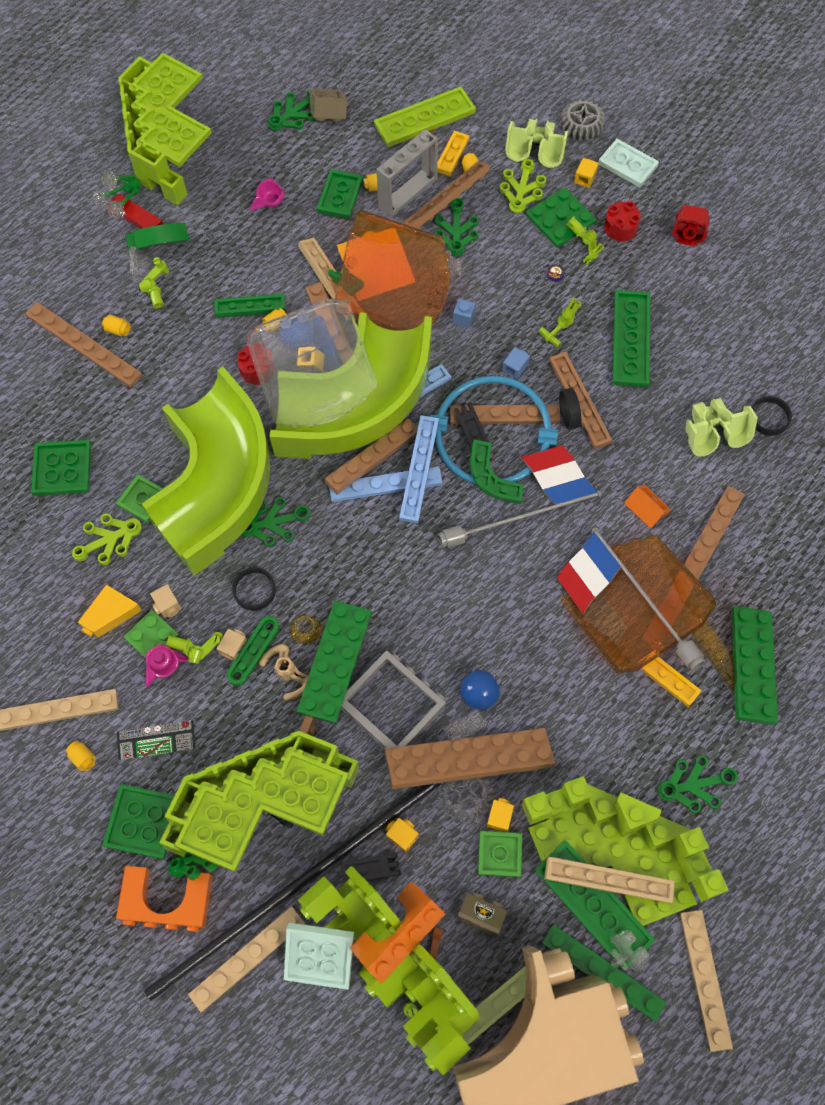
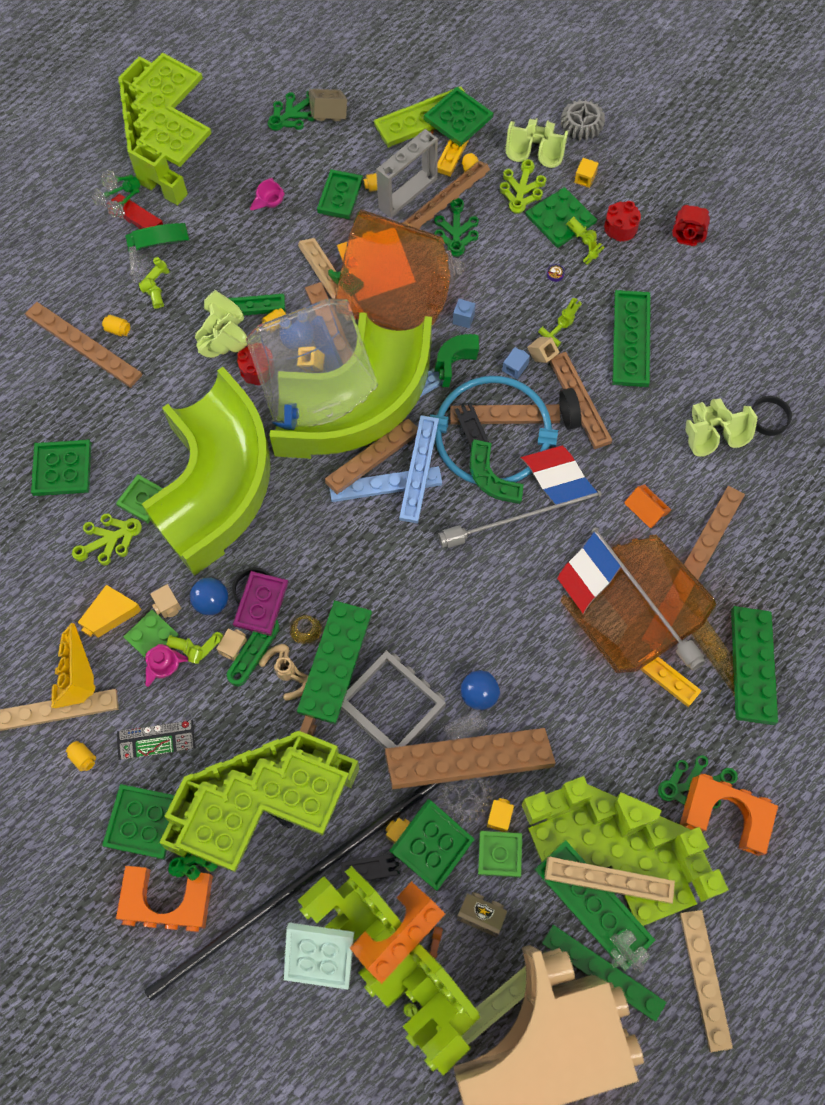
tan plate [188,906,305,1013] -> none
green plant [241,497,310,547] -> none
light aqua plate [598,139,659,188] -> none
none -> yellow wedge [51,623,95,708]
none -> blue helmet [190,577,229,616]
none -> yellowish green piece [195,290,249,358]
none -> magenta tile [233,571,289,636]
none -> blue plate [272,403,299,430]
none -> green plate [389,800,475,891]
none -> green plate [424,87,493,147]
none -> green arch [434,334,479,387]
none -> tan brick [527,337,560,363]
none -> orange arch [679,774,778,856]

